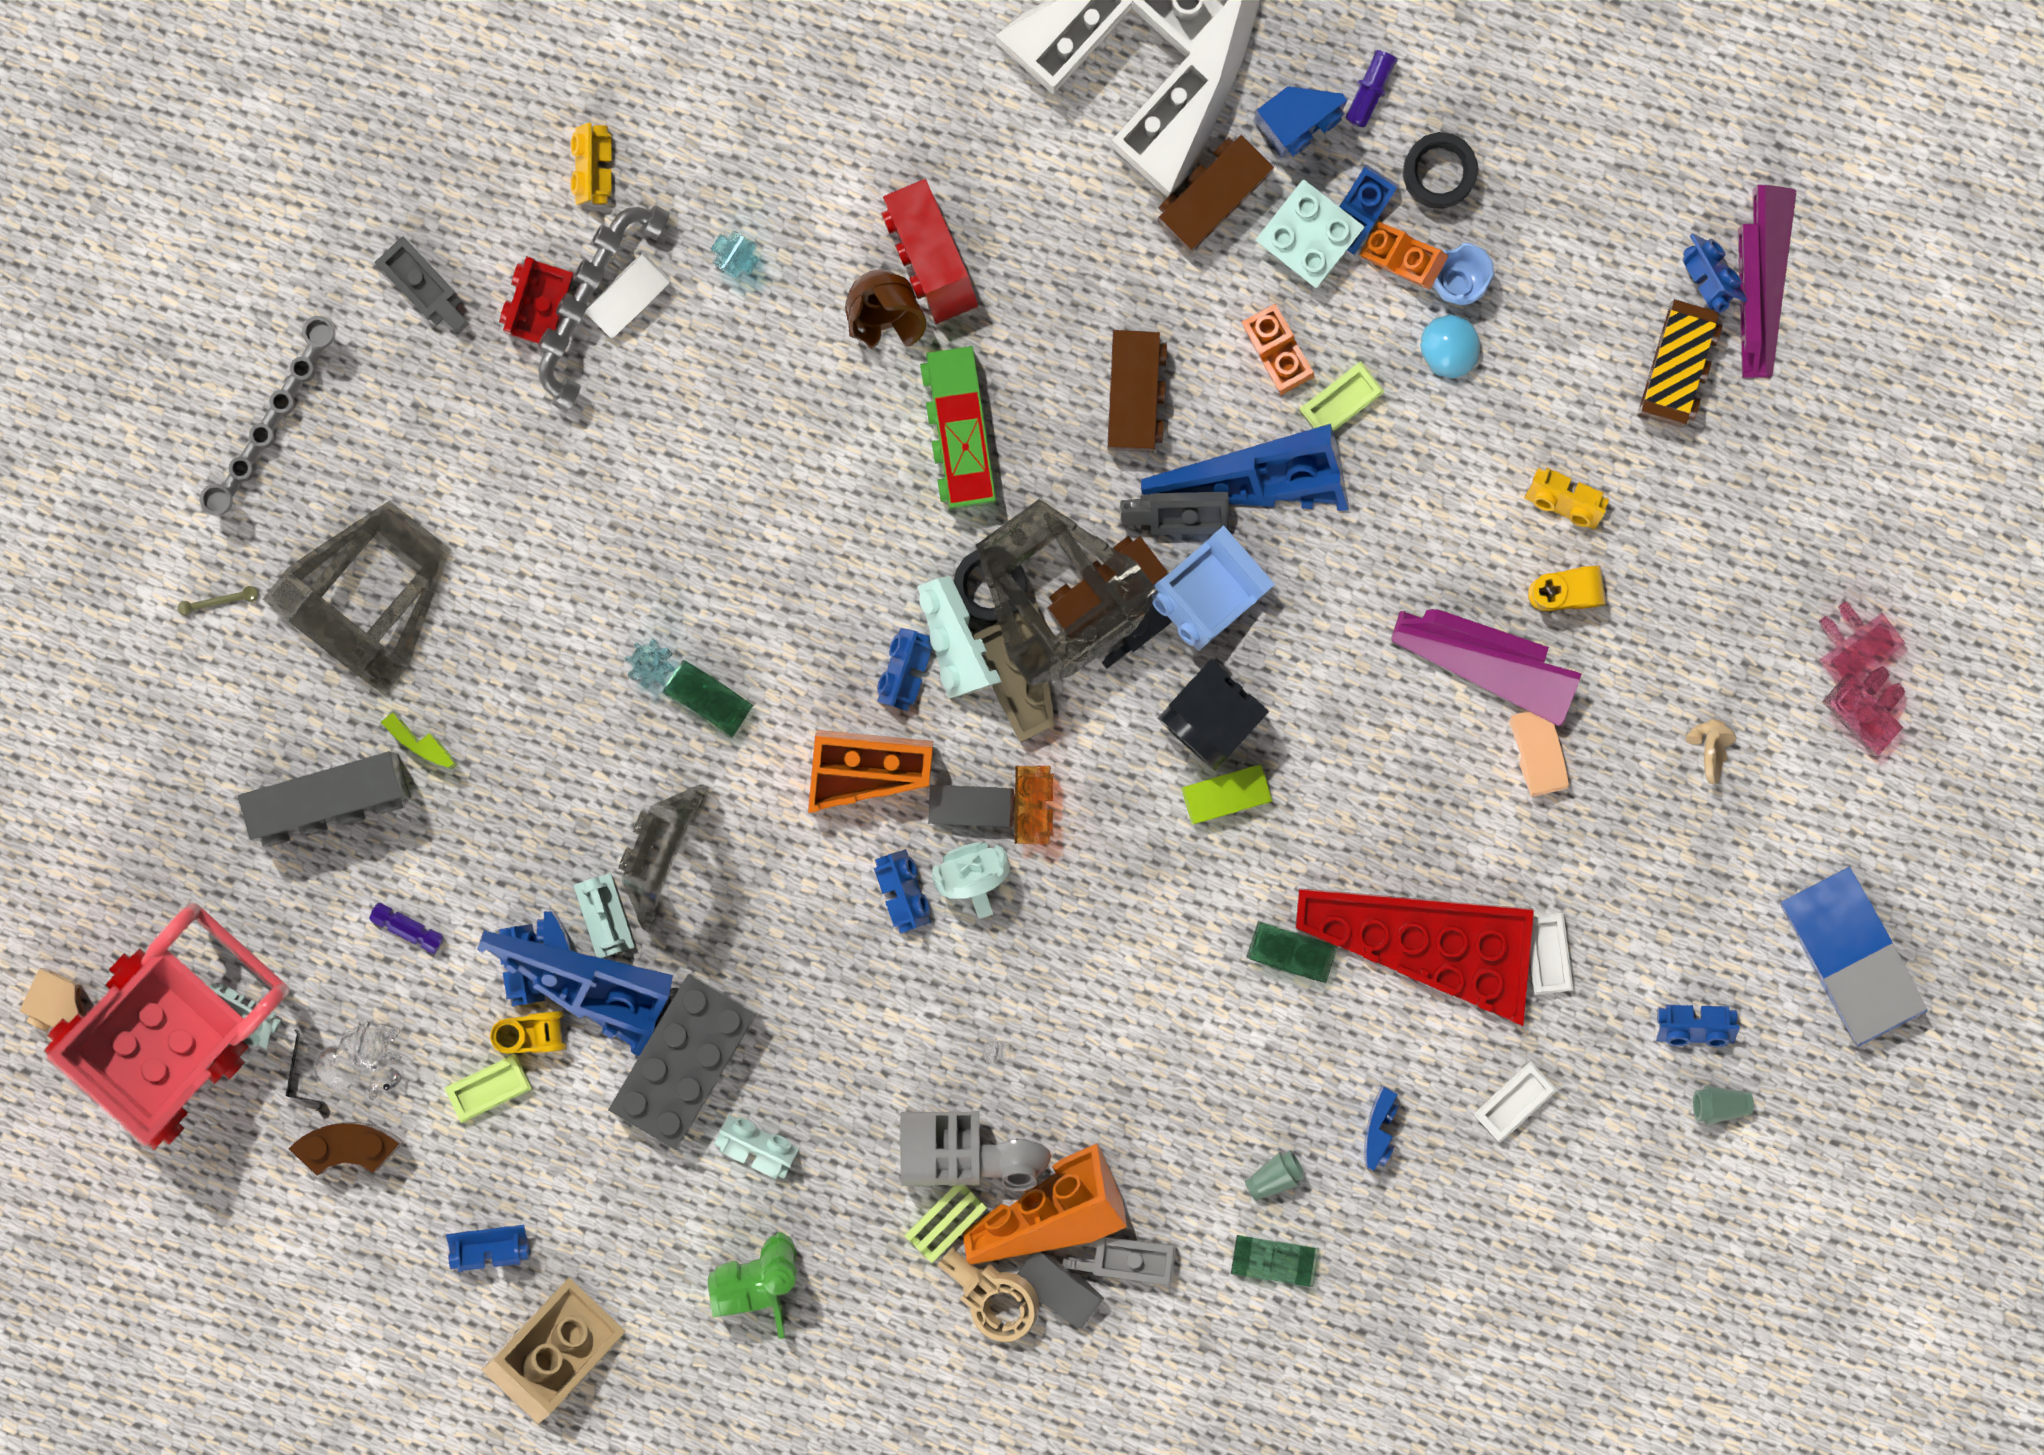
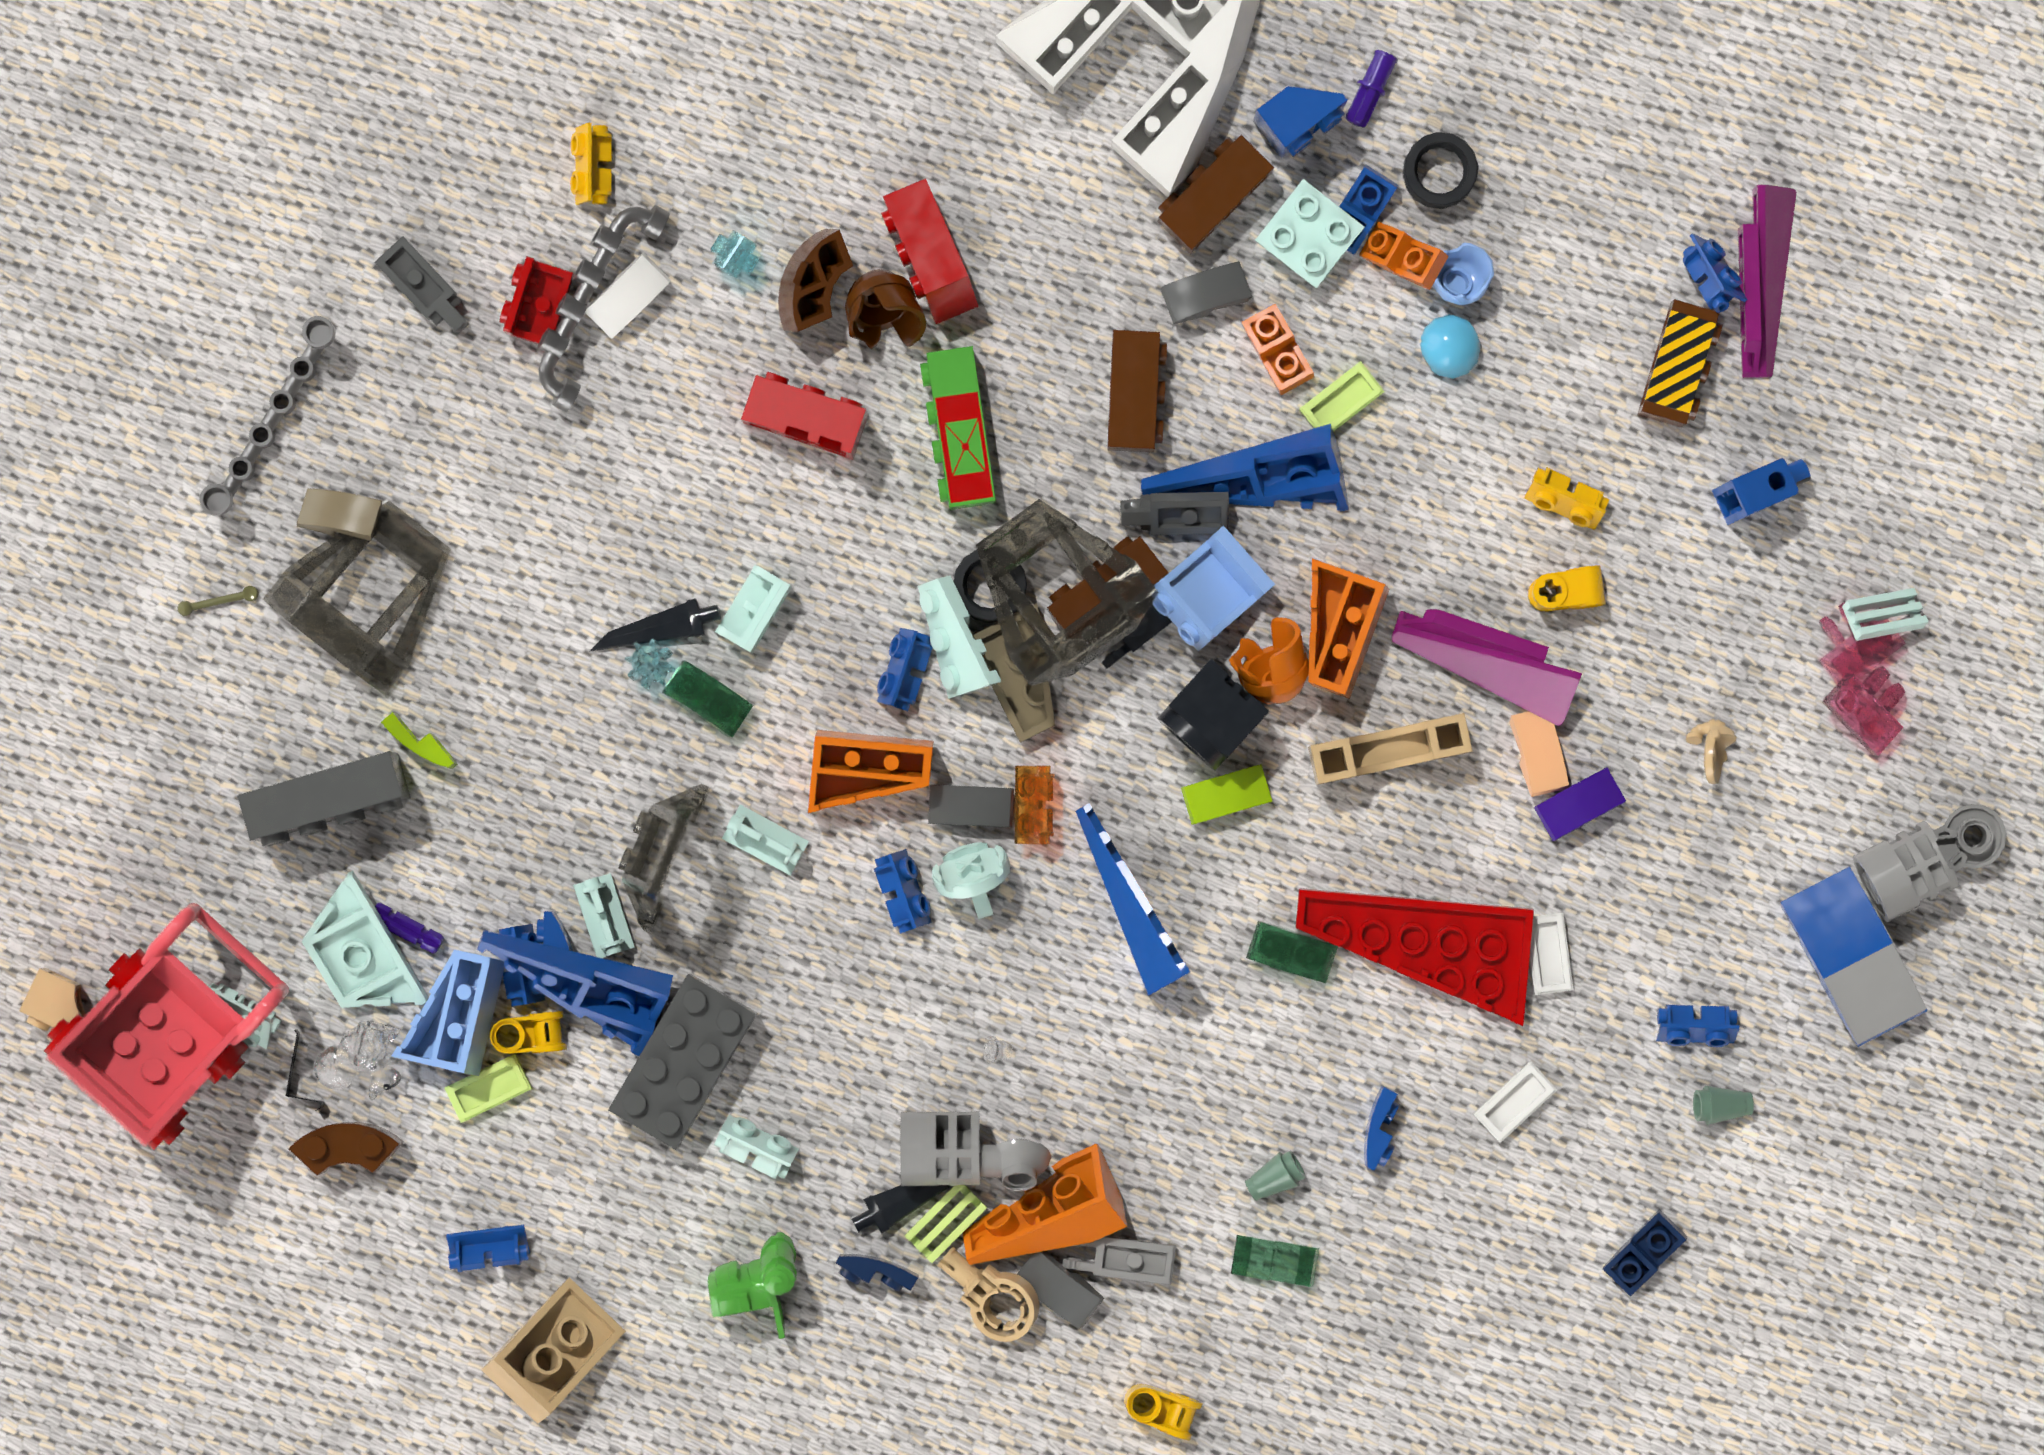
none -> dark tan slope [297,488,382,541]
none -> light aqua wing [302,871,429,1008]
none -> light blue wedge [391,949,504,1076]
none -> black bar [590,598,721,651]
none -> light aqua hinge [715,565,792,654]
none -> light aqua hinge [722,804,809,876]
none -> wedge [741,372,868,460]
none -> reddish brown brick [778,229,853,332]
none -> dark blue slope [835,1254,919,1292]
none -> black bar [852,1185,950,1234]
none -> blue wedge [1075,803,1190,996]
none -> yellow piece [1124,1383,1203,1441]
none -> dark grey slope [1160,261,1253,324]
none -> orange helmet [1229,617,1309,705]
none -> orange wedge [1308,558,1390,699]
none -> tan arch [1308,713,1472,785]
none -> dark purple slope [1534,767,1626,842]
none -> dark blue slope [1603,1209,1687,1297]
none -> blue torso [1712,458,1811,526]
none -> light aqua tile [1842,588,1928,641]
none -> light grey cylinder [1853,804,2007,922]

